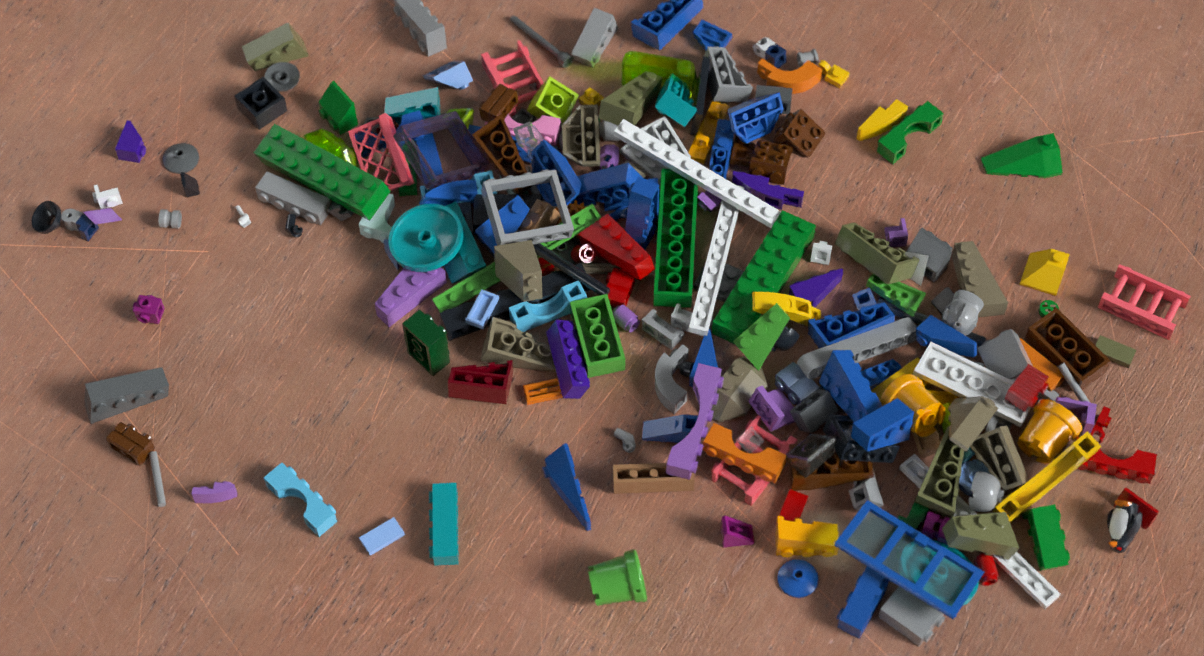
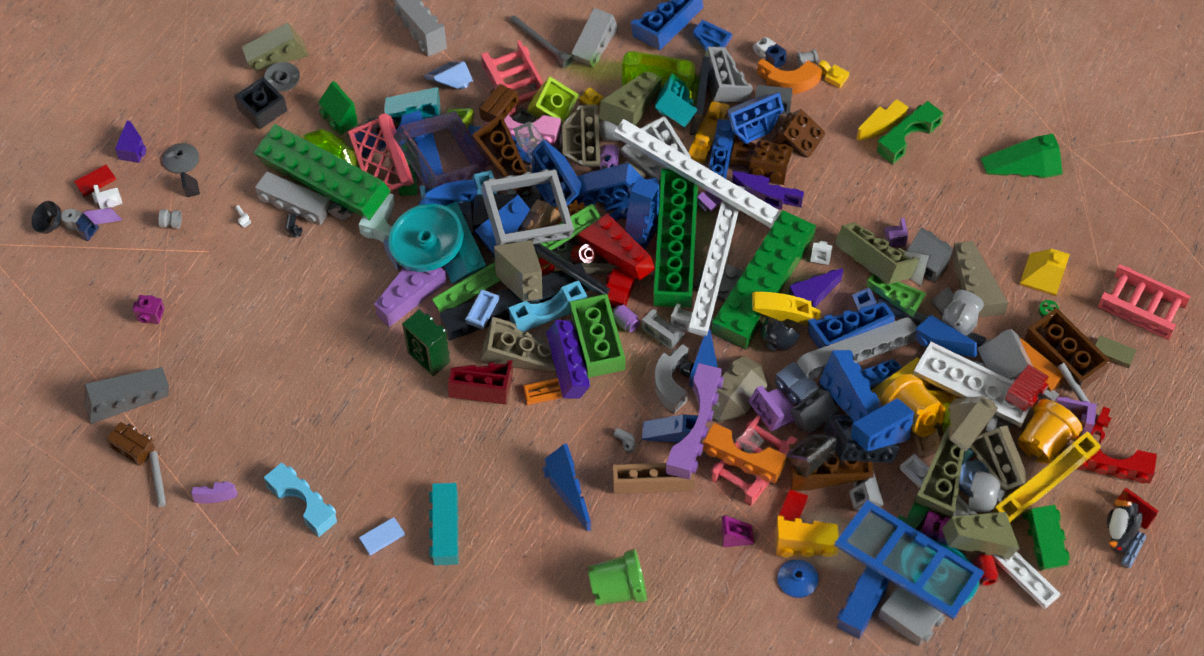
bright green wing [733,303,790,371] -> none
none -> red tile [74,164,116,197]
none -> sand blue axle [1121,531,1146,568]

